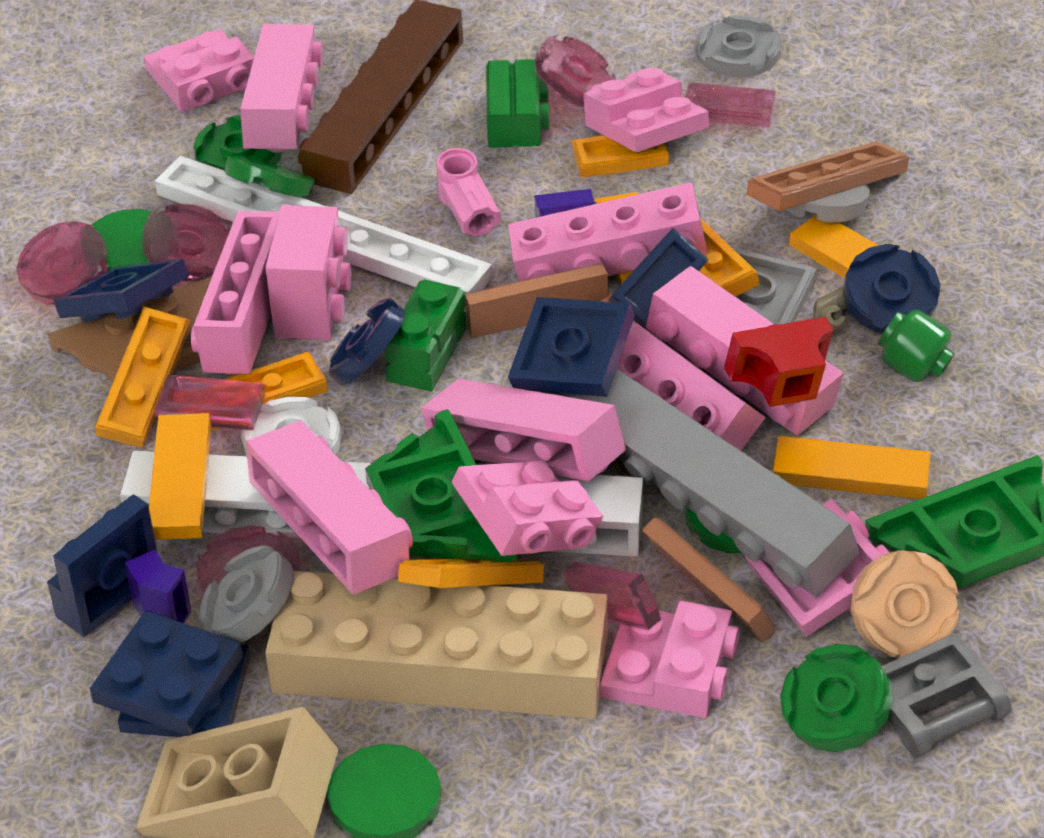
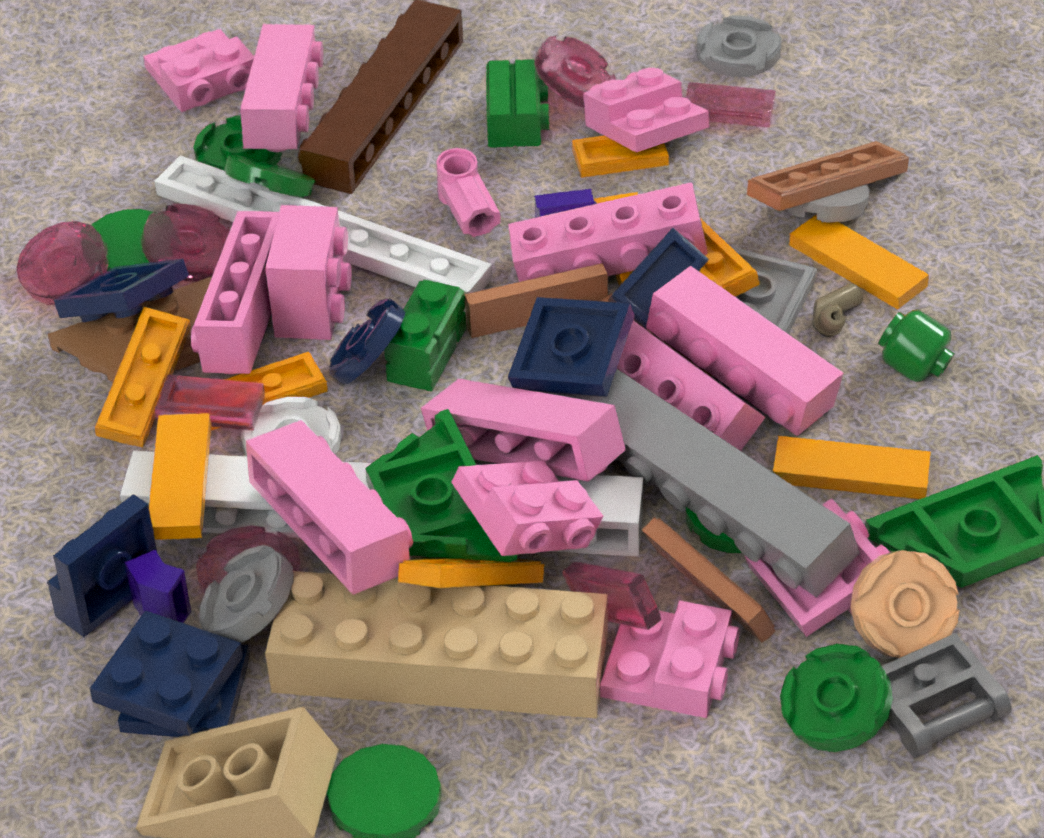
red brick [724,317,833,407] -> none
dark blue tile [843,244,941,333] -> none

